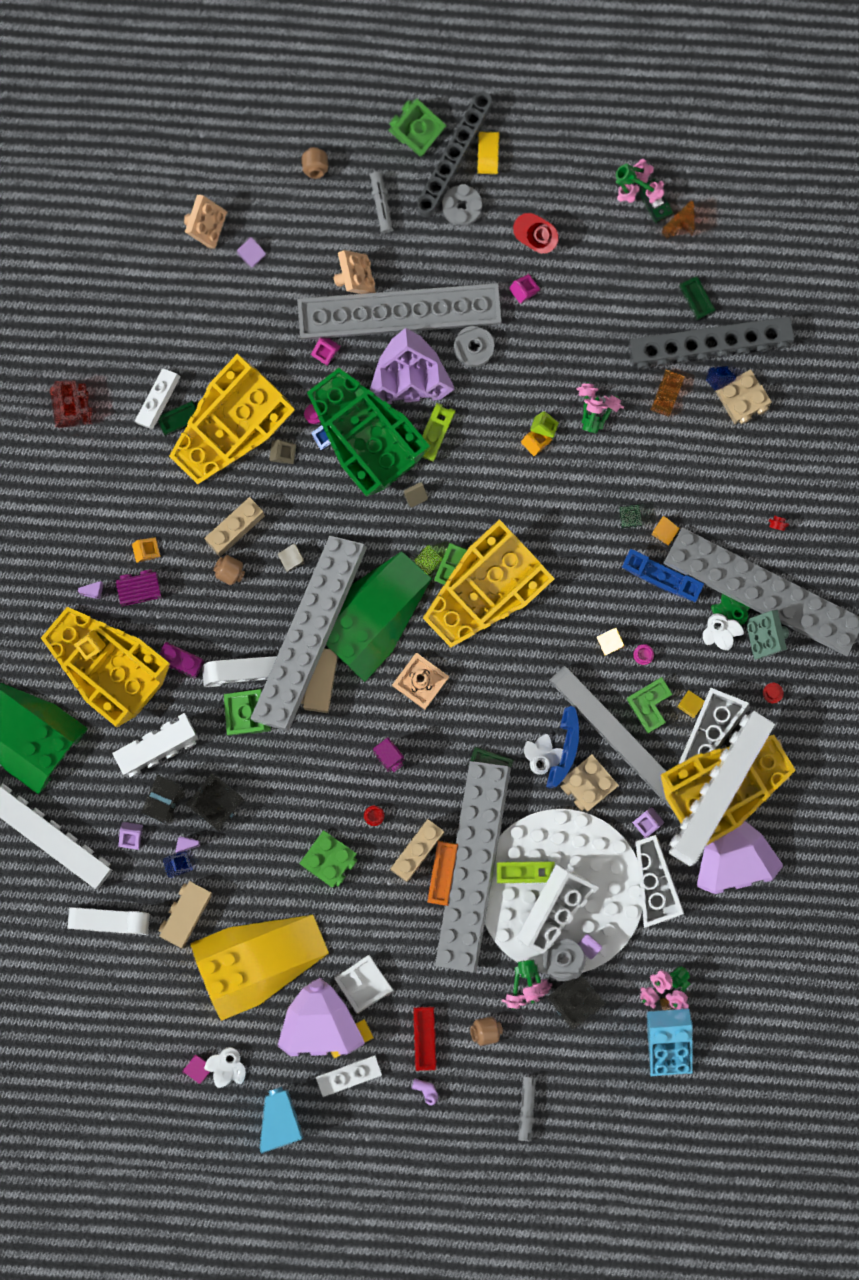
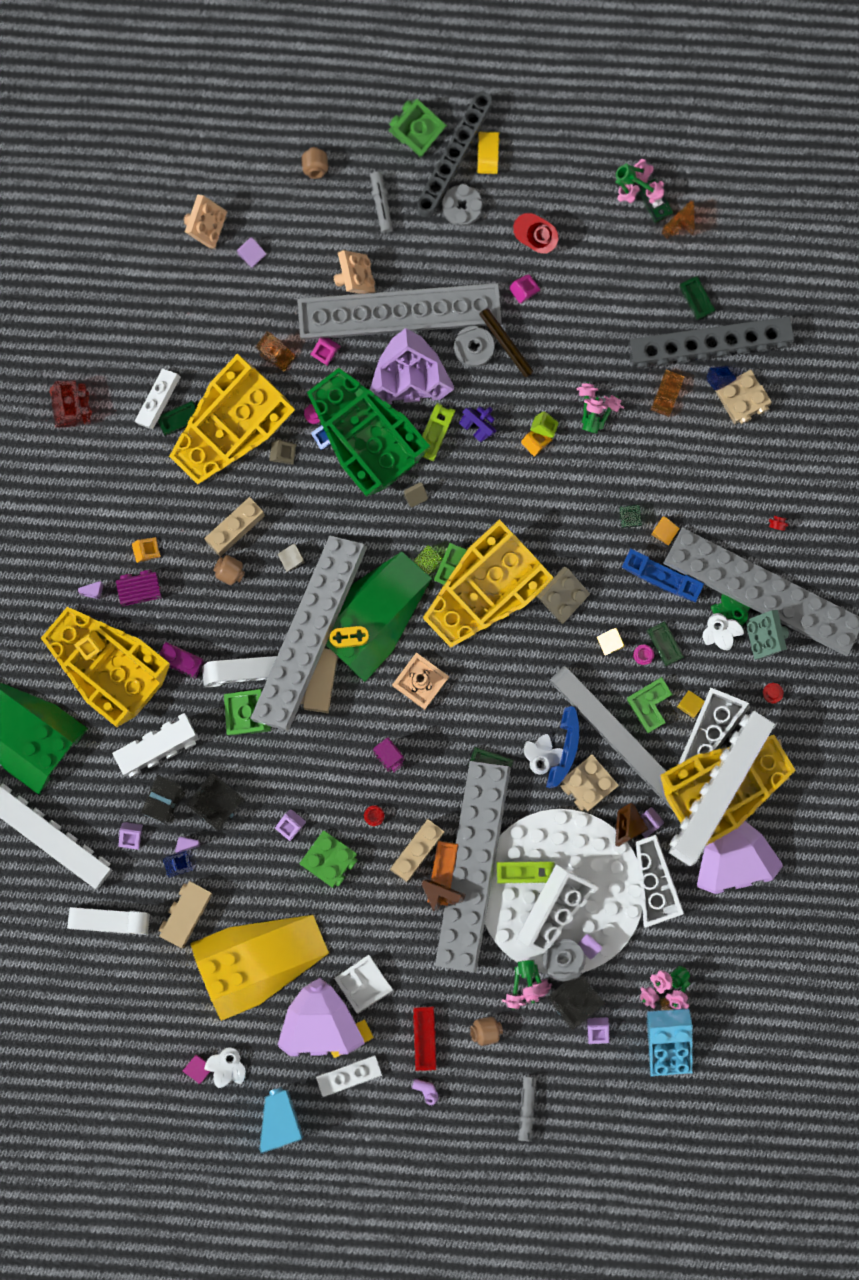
none -> clear orange slope [255,331,296,372]
none -> lavender slope [275,810,306,841]
none -> yellow beam [330,626,369,648]
none -> reddish brown slope [422,879,466,911]
none -> dark purple hips [459,406,497,442]
none -> dark brown axle [479,308,533,377]
none -> dark tan plate [537,567,590,624]
none -> lavender slope [587,1017,609,1044]
none -> reddish brown slope [615,803,649,847]
none -> dark green tile [647,621,684,667]

